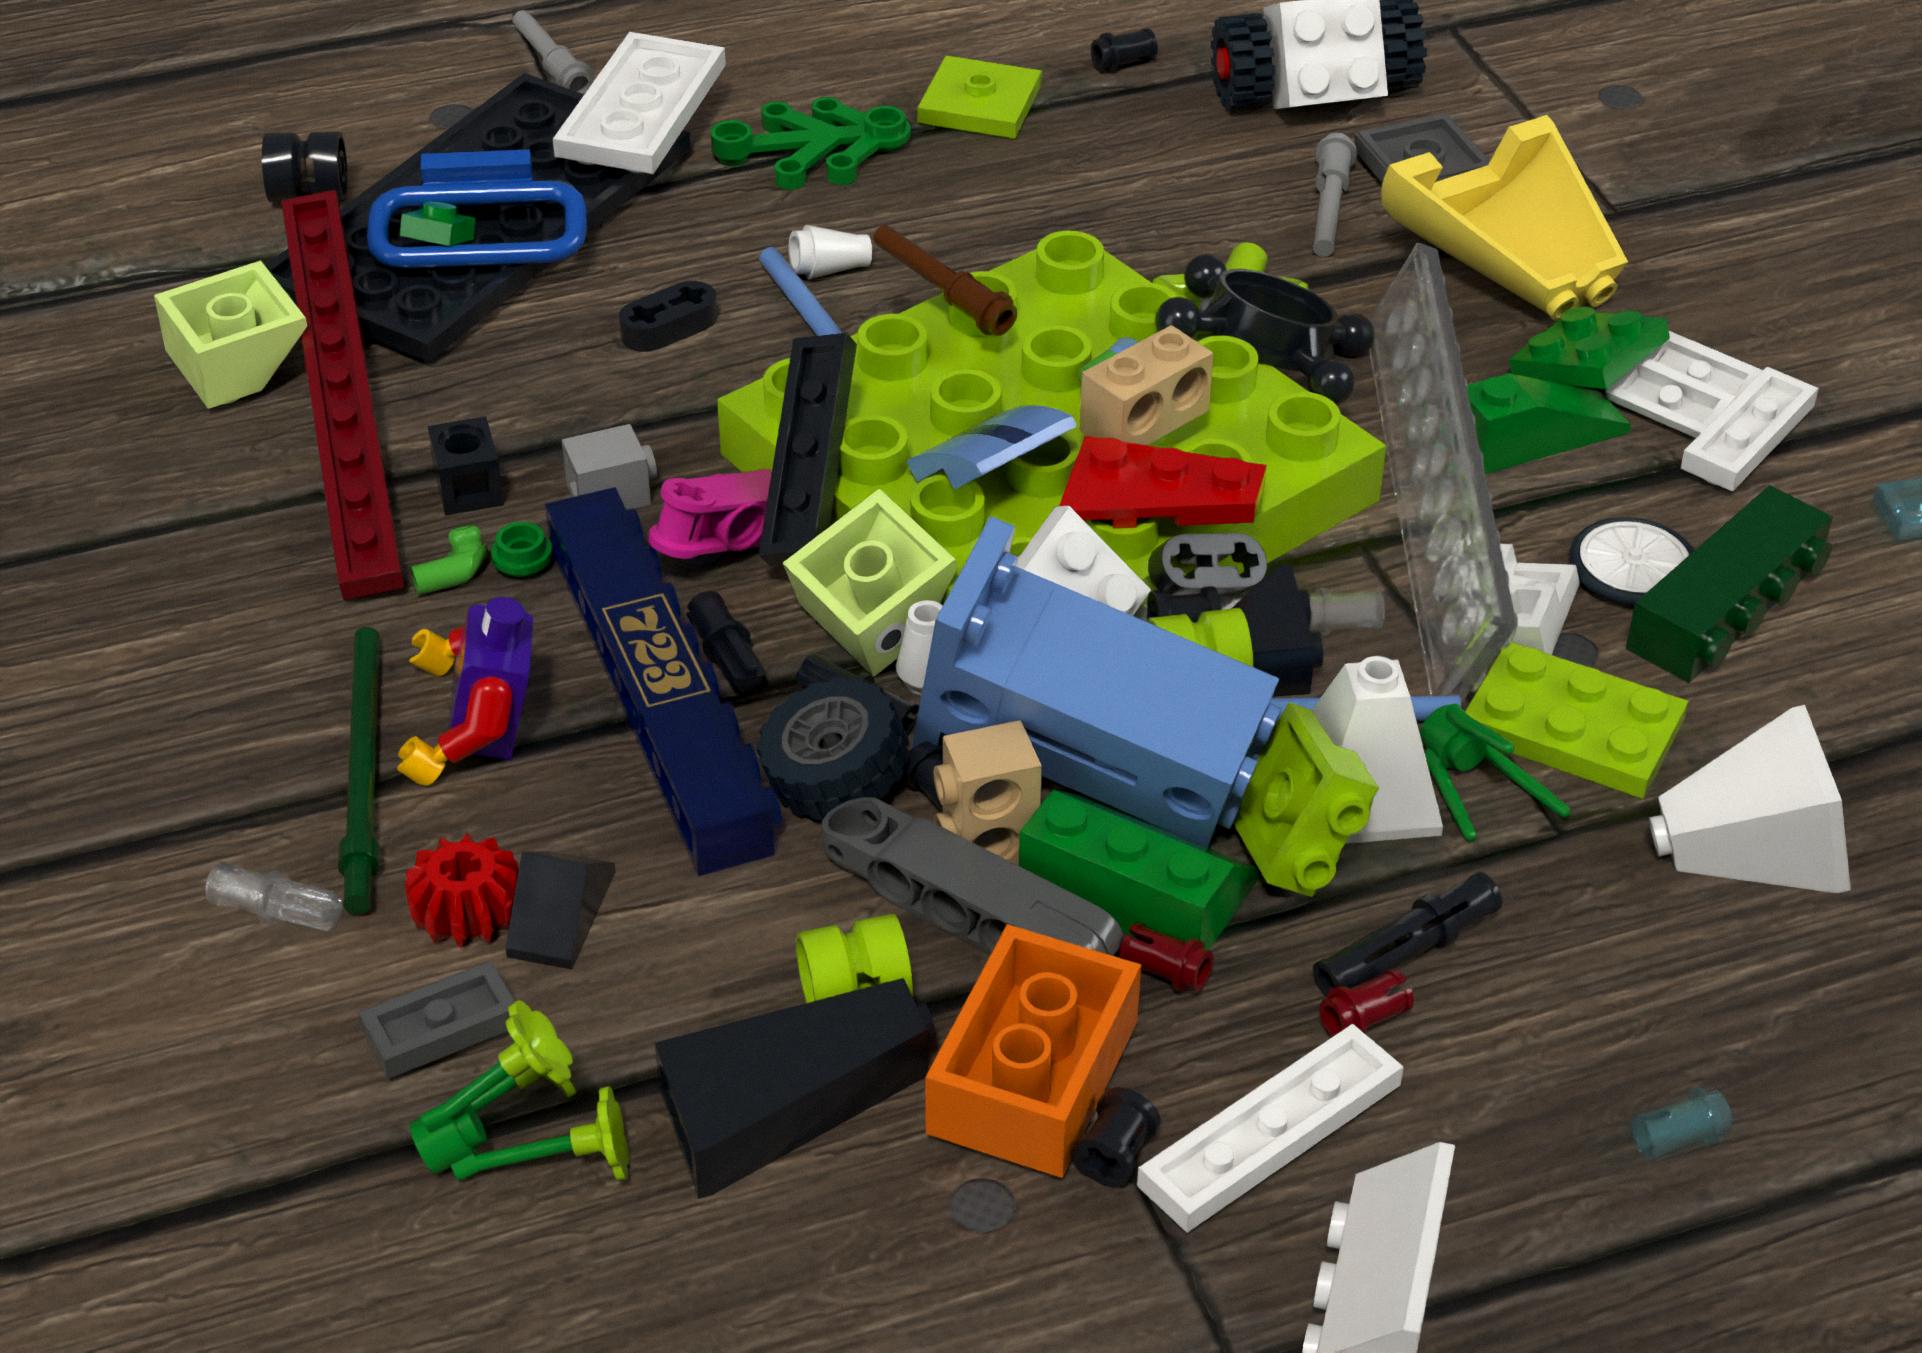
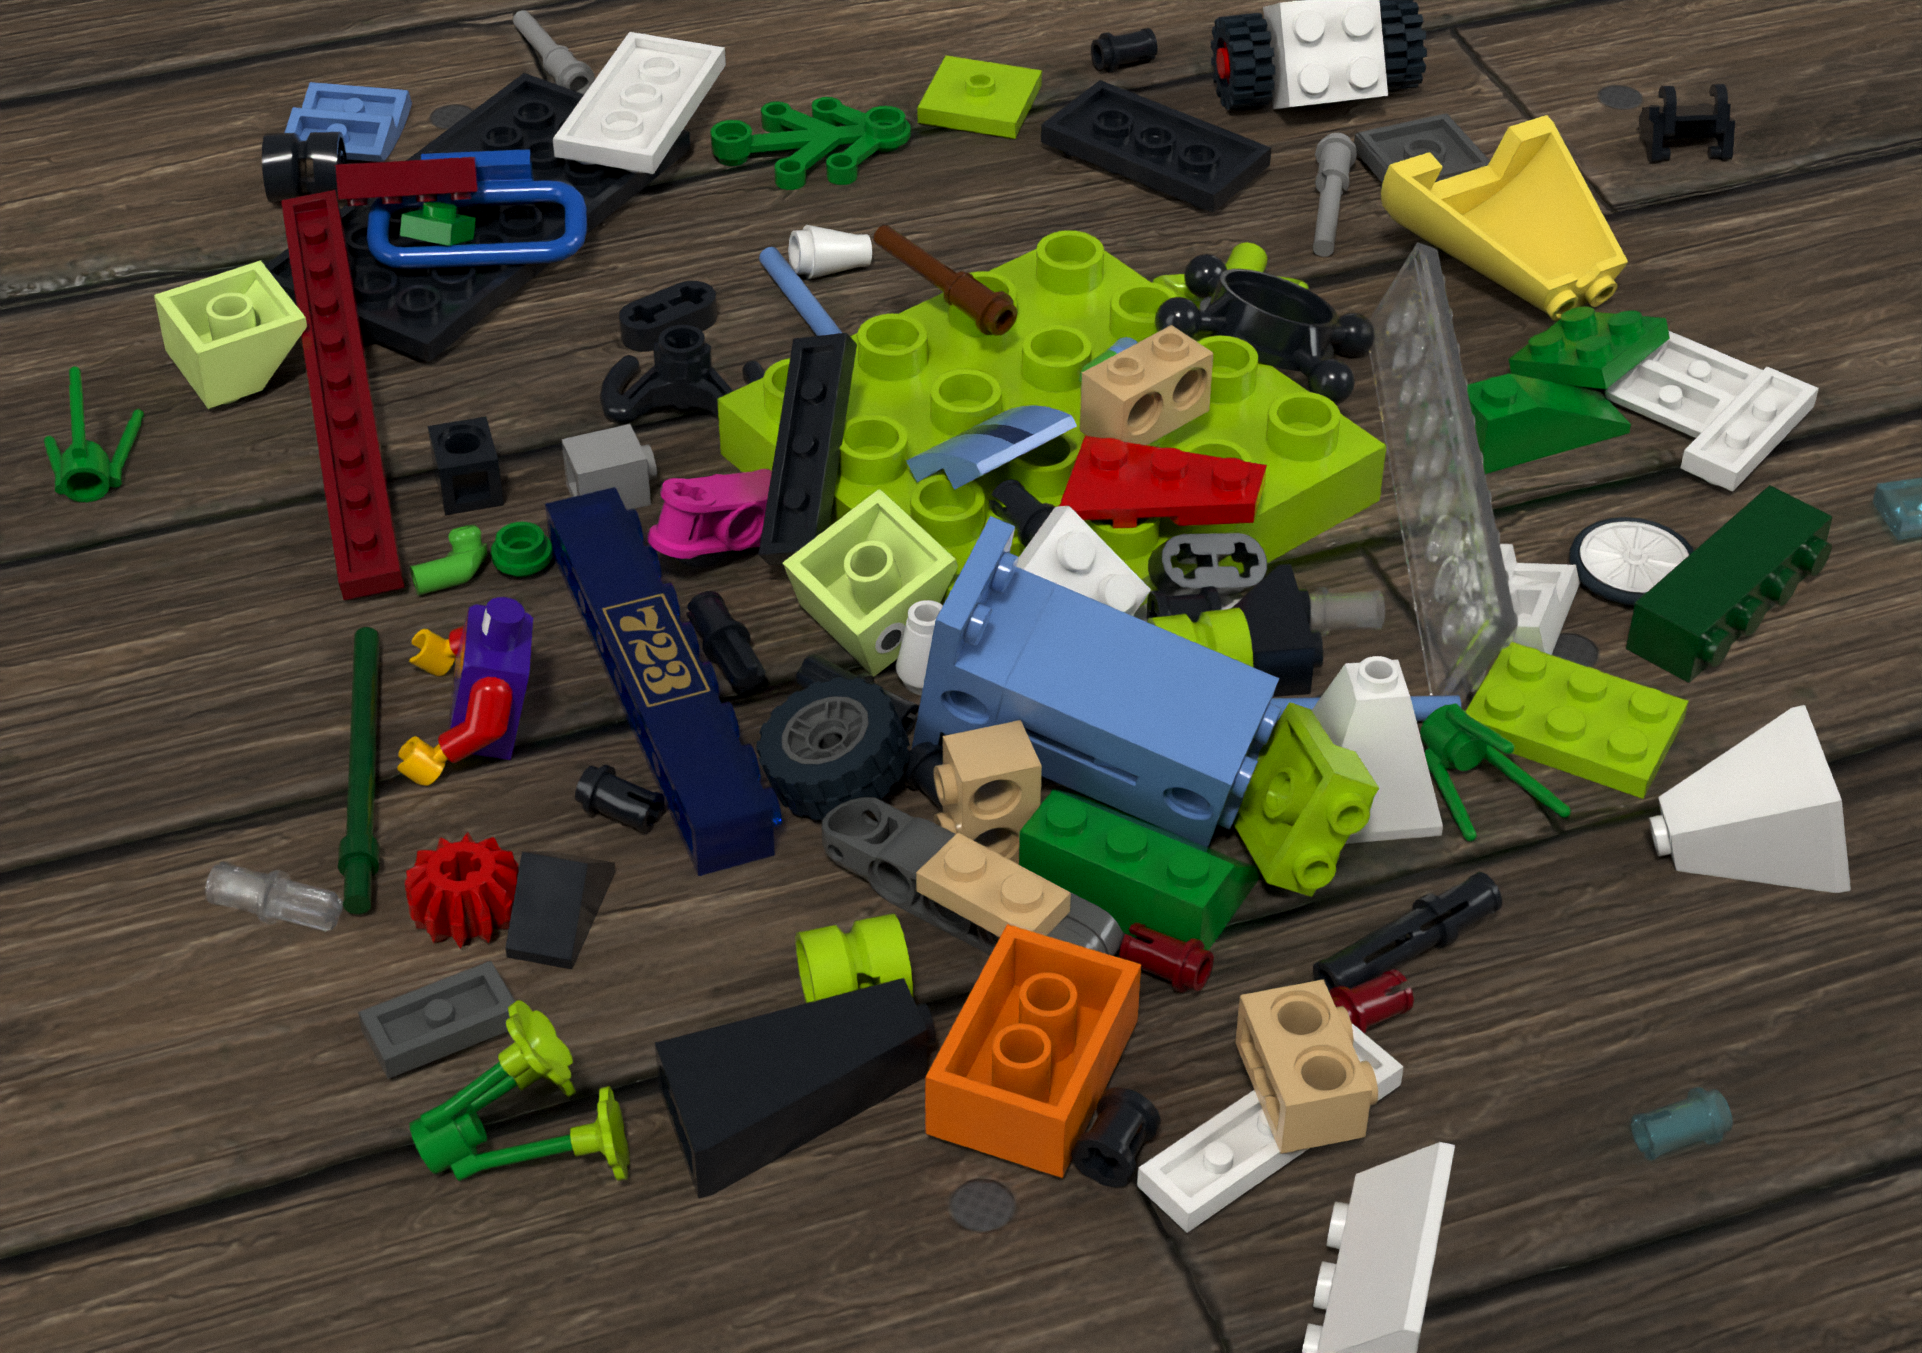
none -> green plant [44,366,144,503]
none -> medium blue slope [285,82,412,162]
none -> dark red piece [335,157,479,206]
none -> black pin [575,765,665,834]
none -> black piece [600,325,765,423]
none -> tan plate [916,832,1071,937]
none -> black pin [989,479,1055,548]
none -> black plate [1041,80,1272,212]
none -> tan brick [1235,979,1378,1154]
none -> black piece [1639,84,1735,162]

